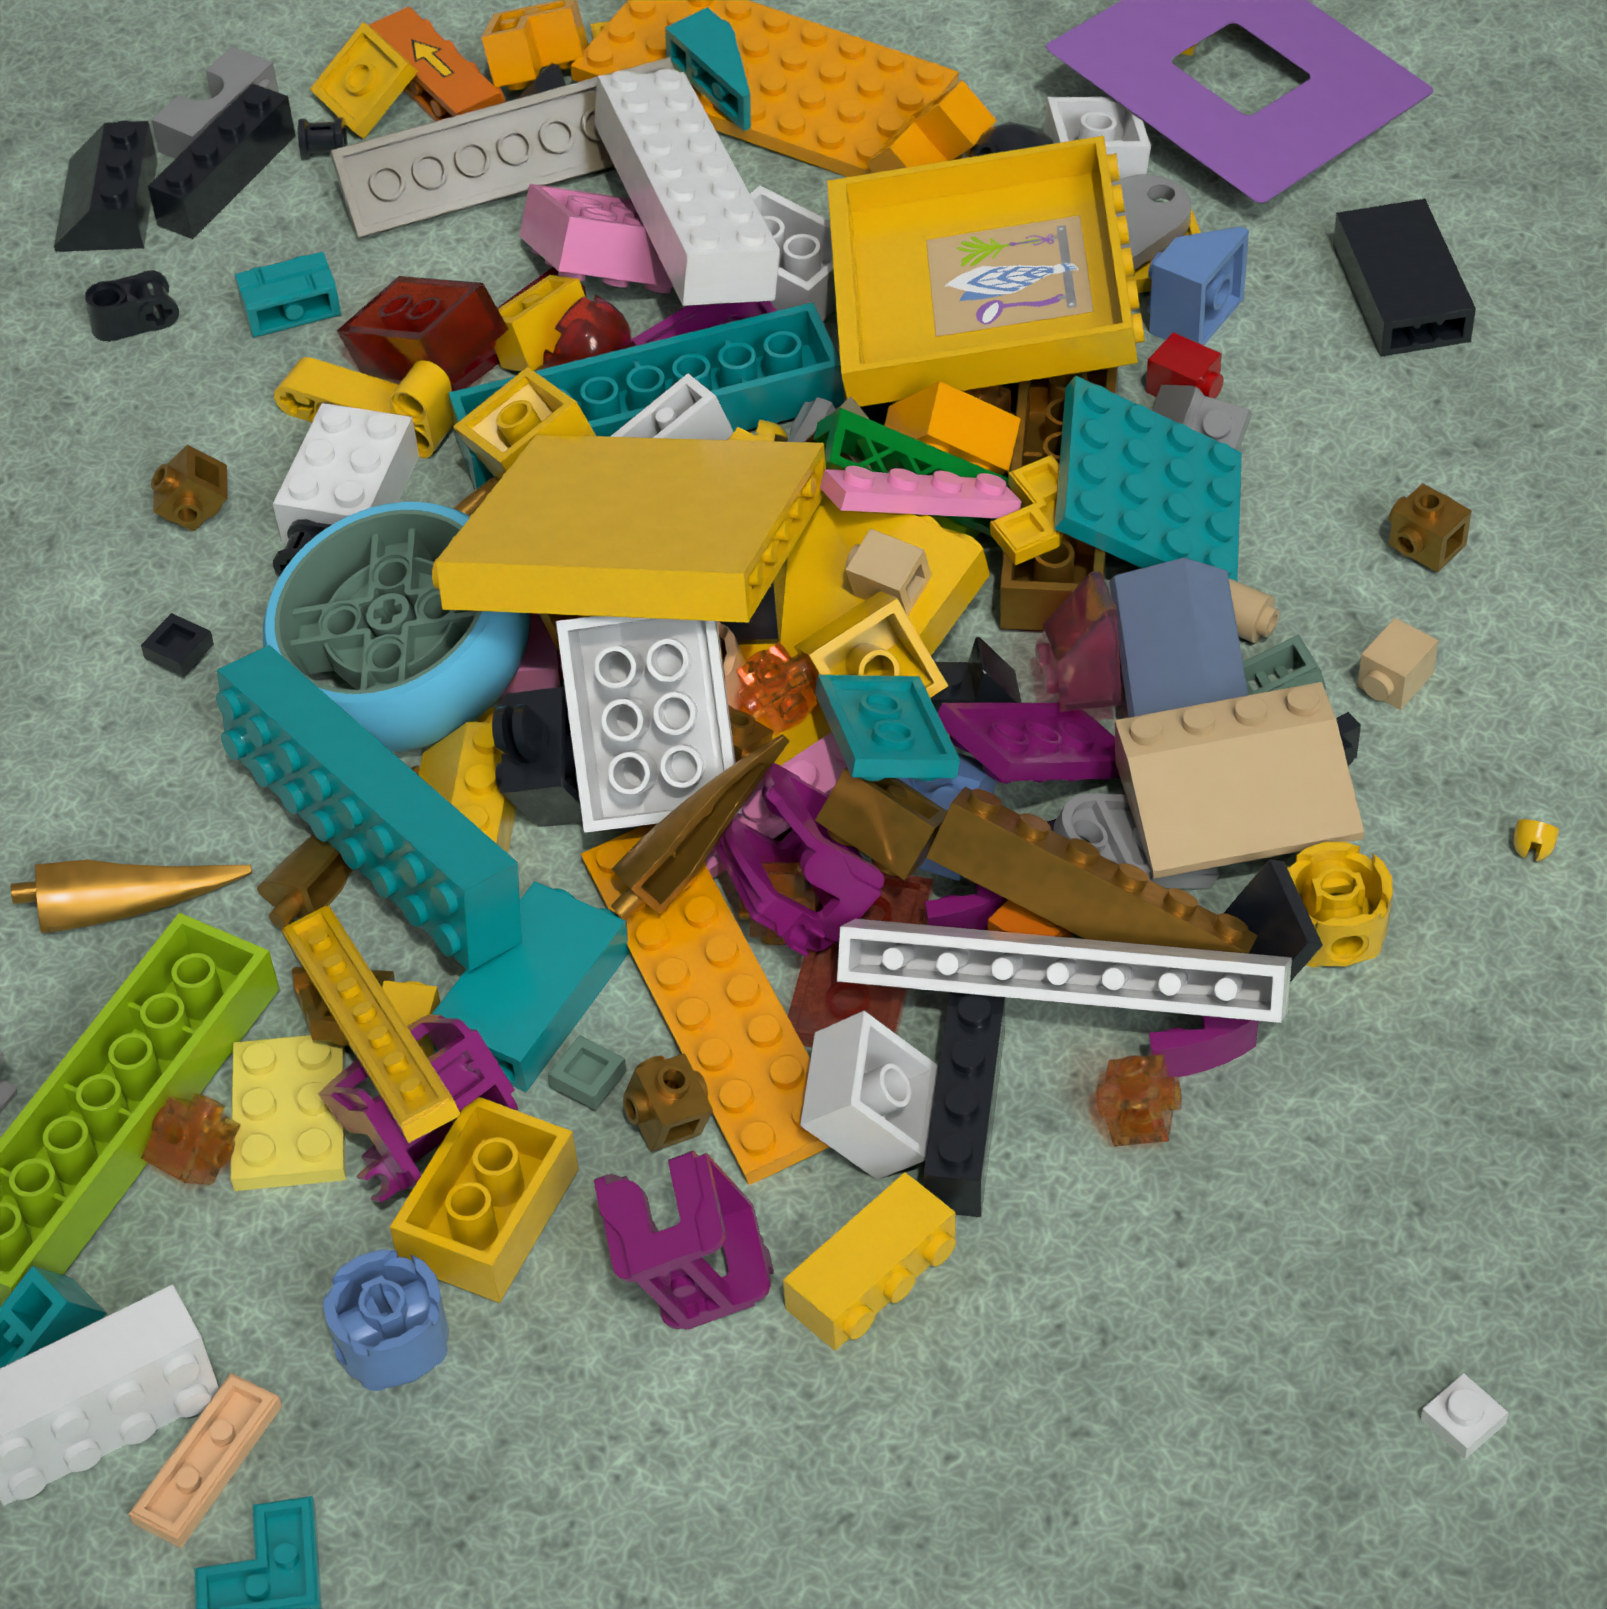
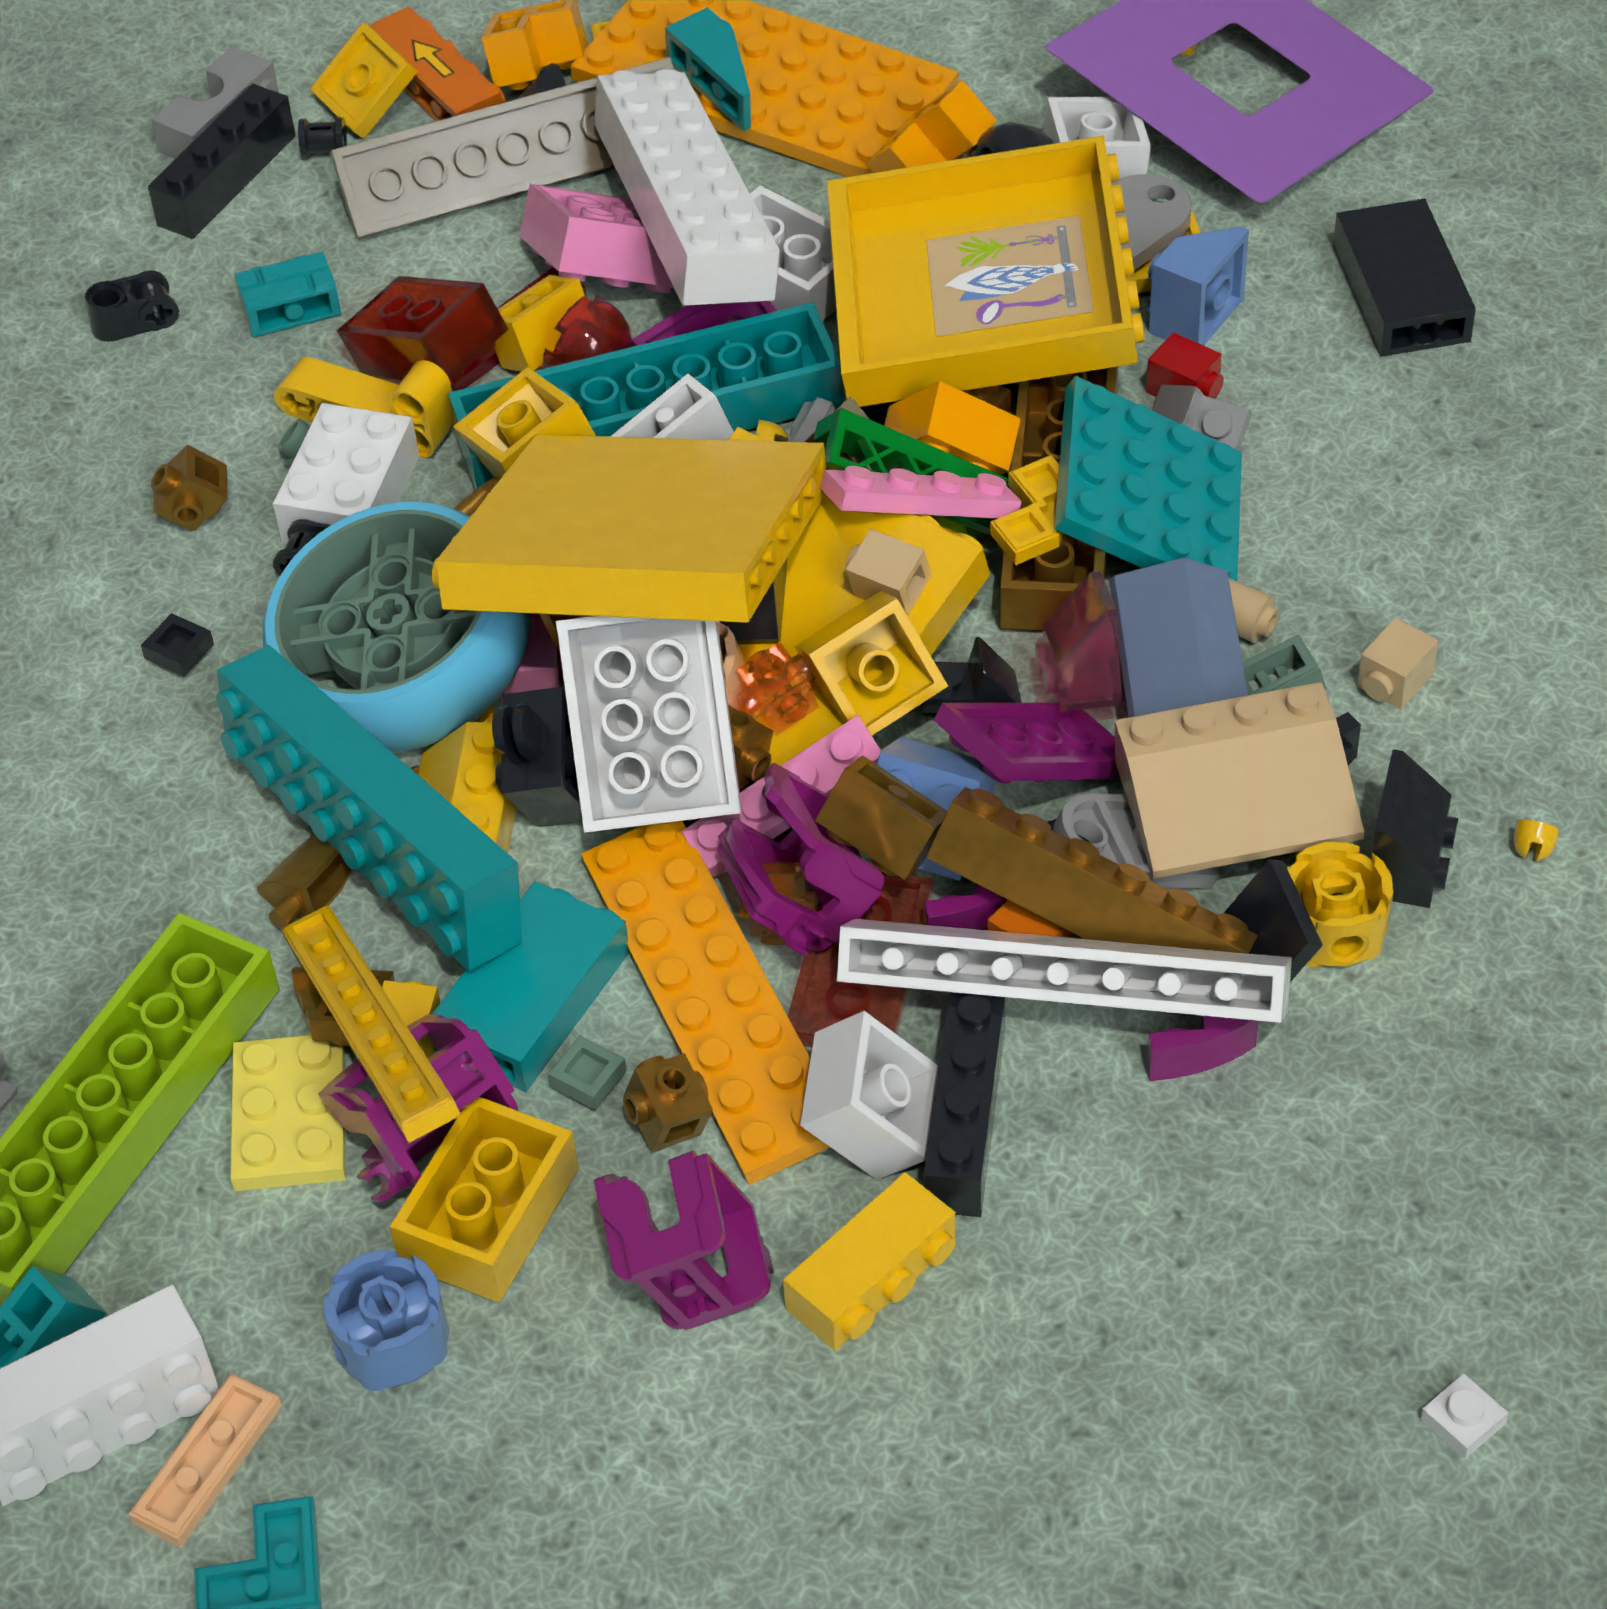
pearl gold piece [11,859,252,933] -> none
black slope [54,120,158,252] -> none
clear orange brick [141,1093,241,1185] -> none
pearl gold piece [611,734,789,920] -> none
teal plate [815,675,960,782] -> none
clear orange brick [1097,1054,1182,1146] -> none
pearl gold brick [1389,483,1472,573] -> none
none -> sand green plate [278,418,310,468]
none -> black slope [1371,749,1459,908]

